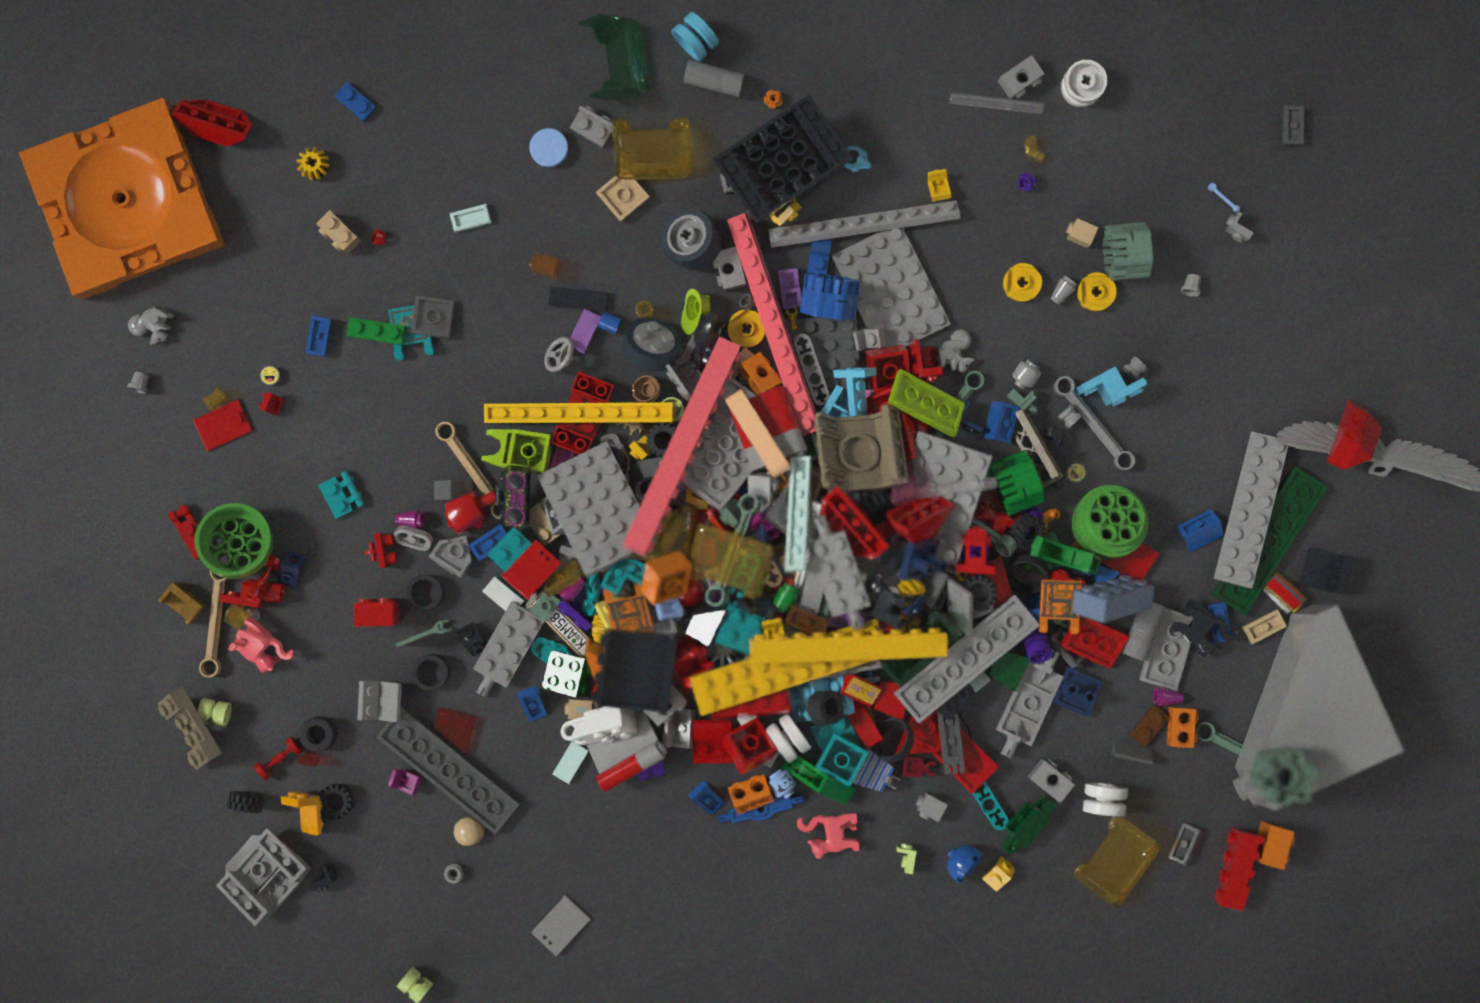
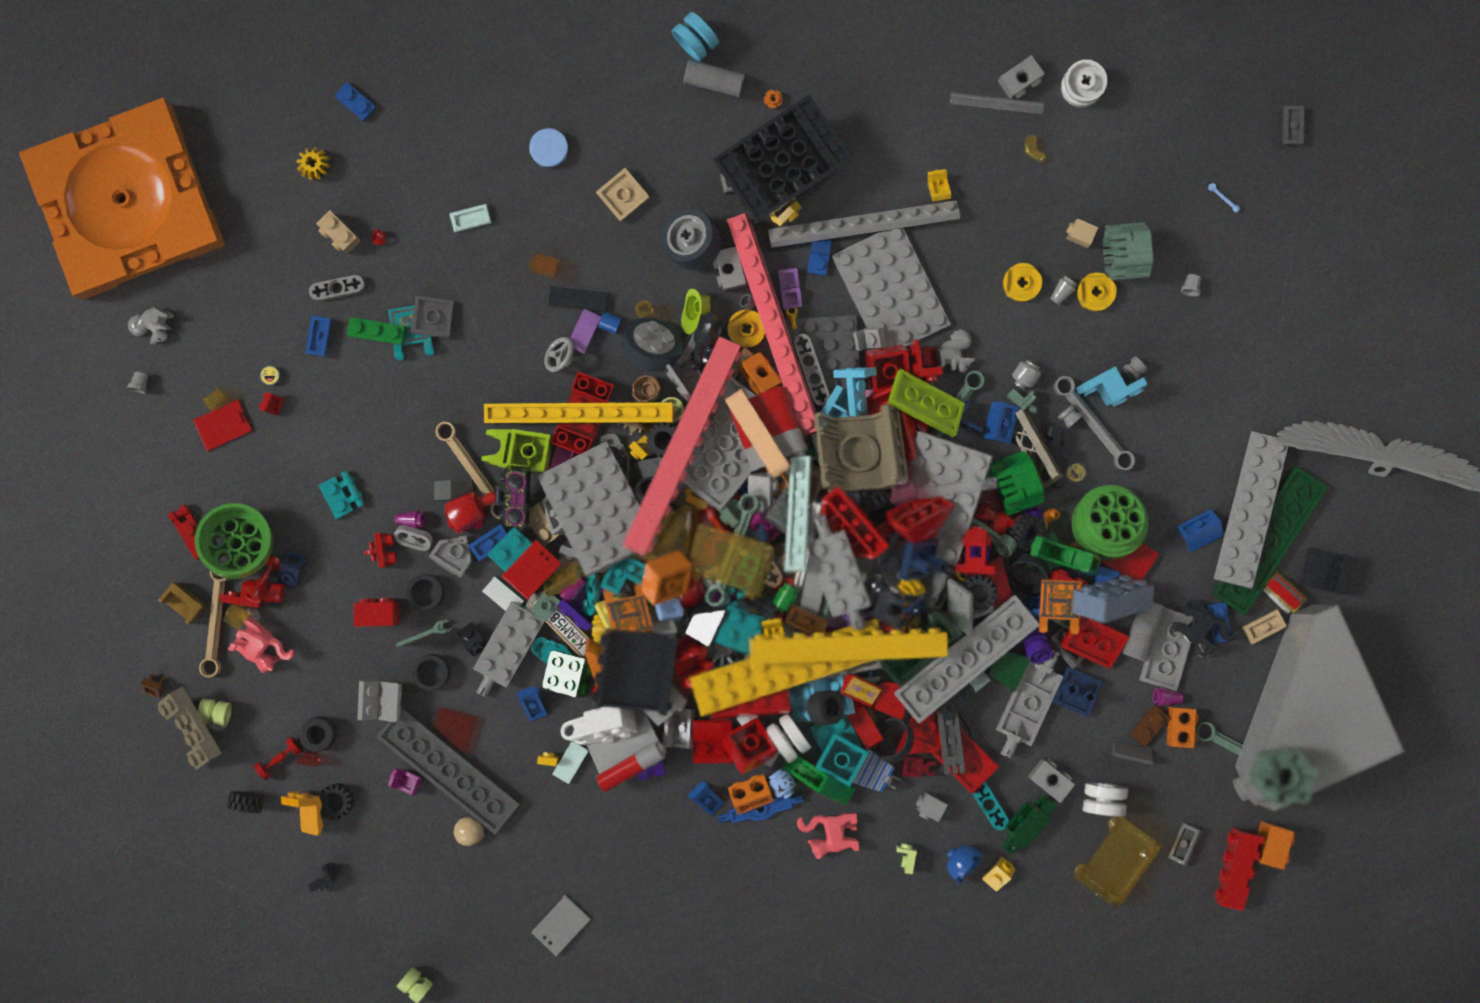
red wedge [172,99,253,147] -> none
light grey slope [216,828,311,926] -> none
light grey plate [444,864,464,884] -> none
tan brick [565,698,593,719] -> none
light grey bracket [570,106,615,148] -> none
clear green windscreen [579,13,650,100] -> none
clear yellow windscreen [612,118,694,180] -> none
blue piece [800,273,861,320] -> none
medium azure piece [844,146,871,172] -> none
dark purple plate [1018,173,1036,191] -> none
light grey bracket [1225,211,1253,242] -> none
red wedge [1327,400,1382,470] -> none
none -> reddish brown tile [141,673,164,699]
none -> light grey beam [309,275,365,301]
none -> yellow plate [537,752,559,766]

